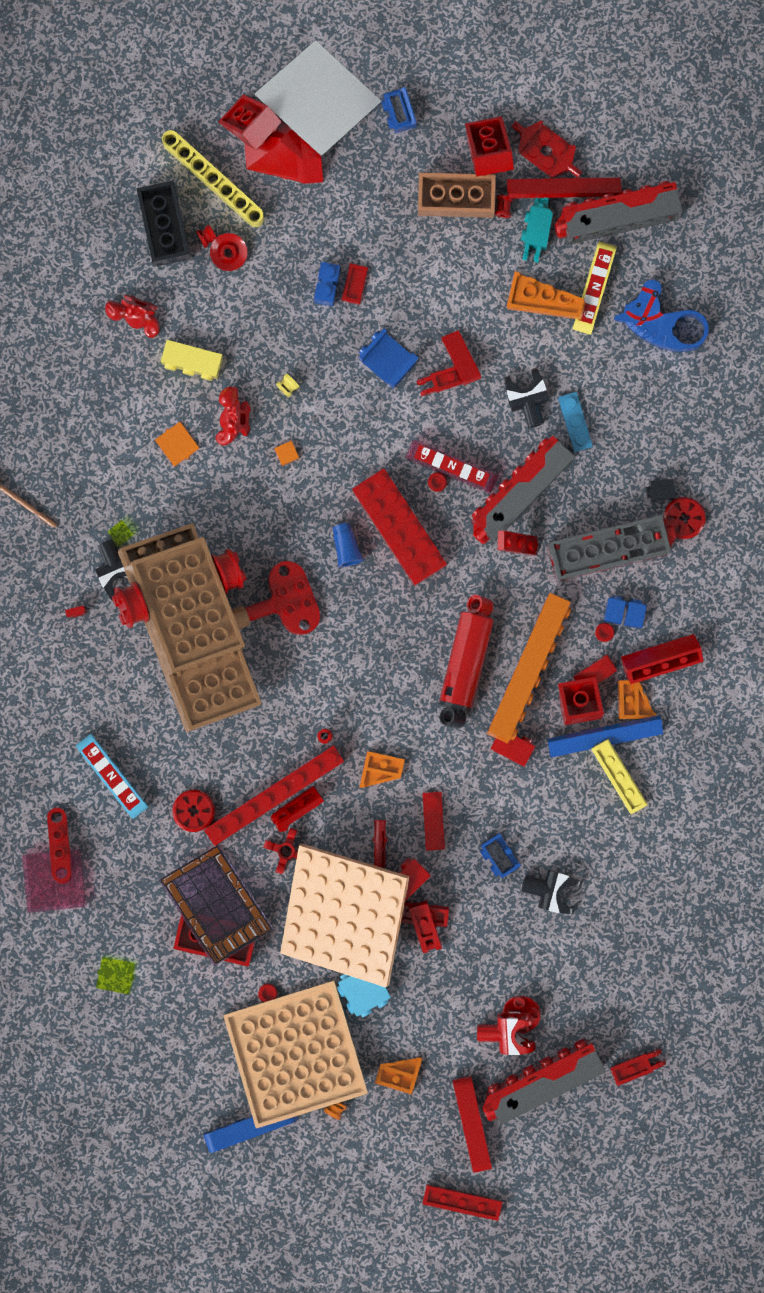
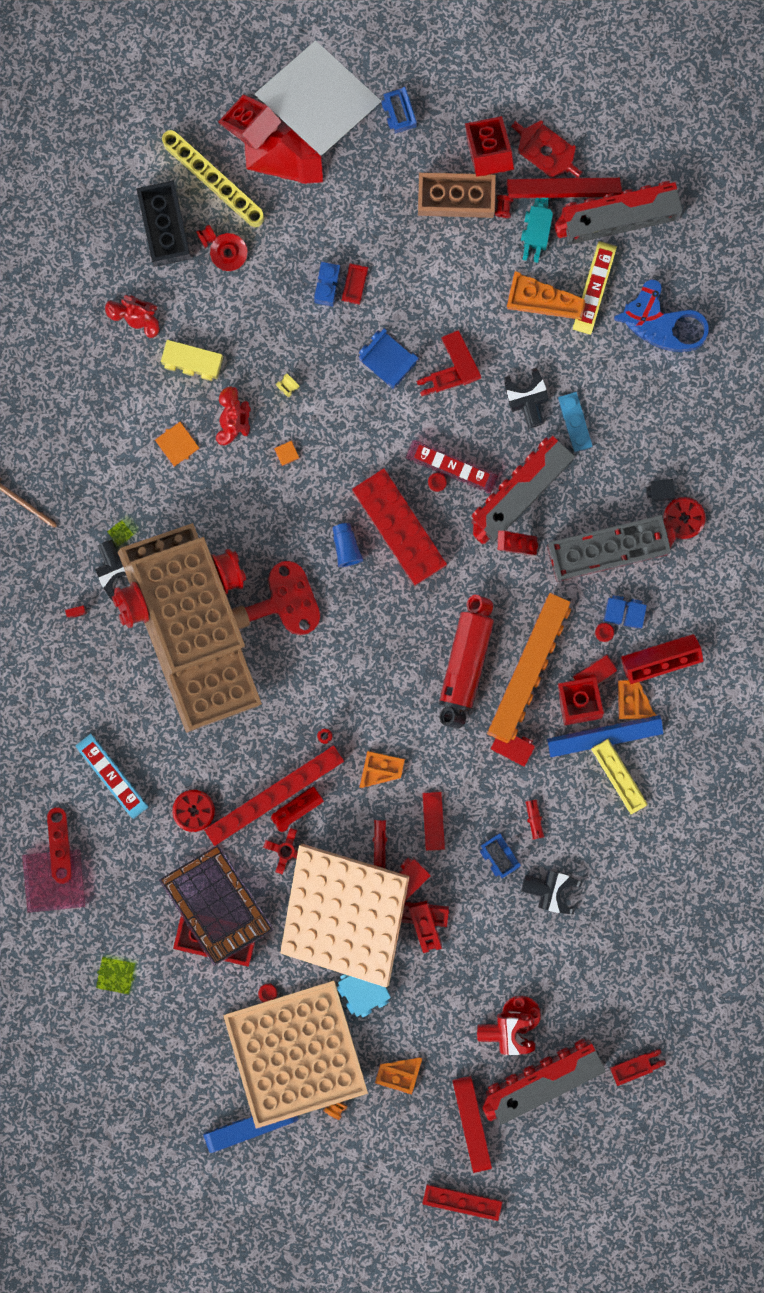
none -> red pin [525,799,544,840]

